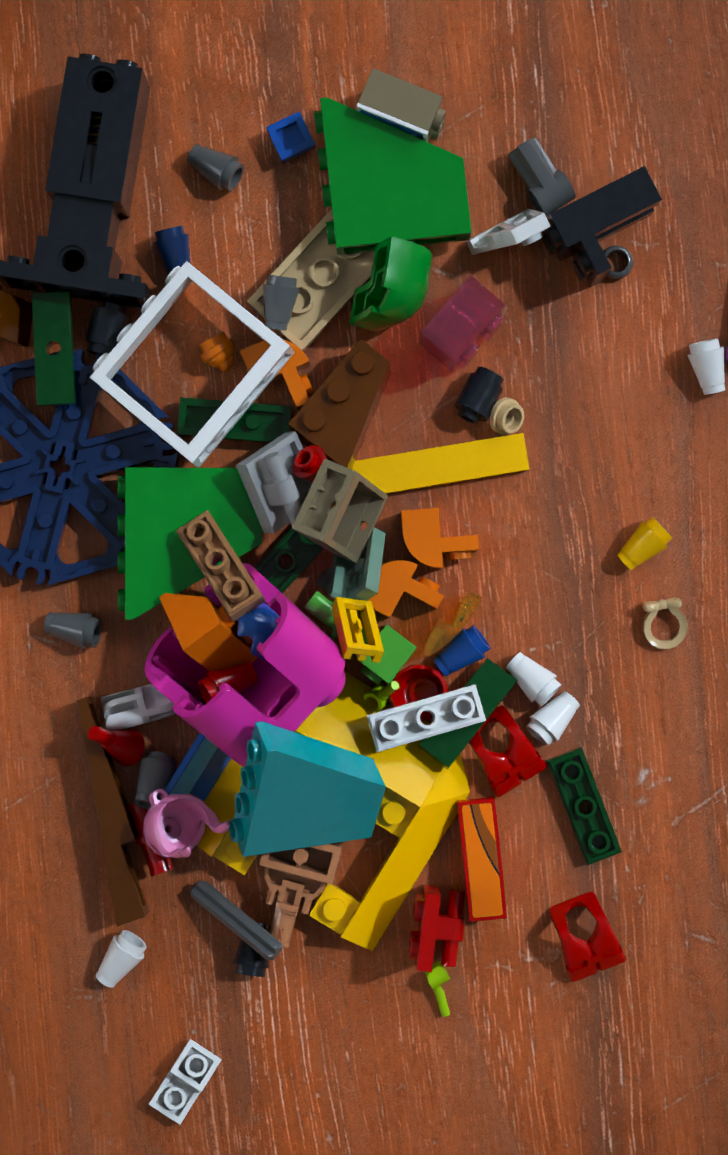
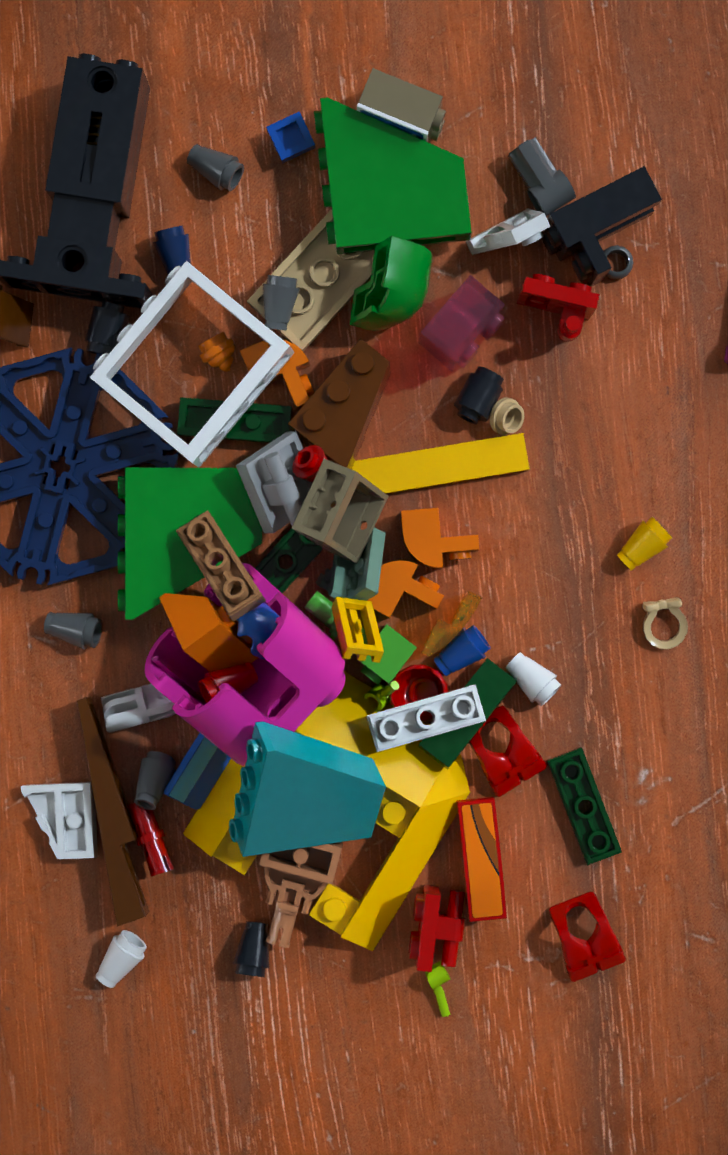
dark green tile [32,291,76,407] -> none
red cone [88,726,145,766] -> none
bright pink hair [143,789,230,858] -> none
white slope [149,1039,222,1125] -> none
dark grey axle [190,880,283,960] -> none
white cone [526,691,580,747] -> none
white cone [687,338,726,395] -> none
none -> white wing [21,782,98,859]
none -> red plate [517,274,600,342]

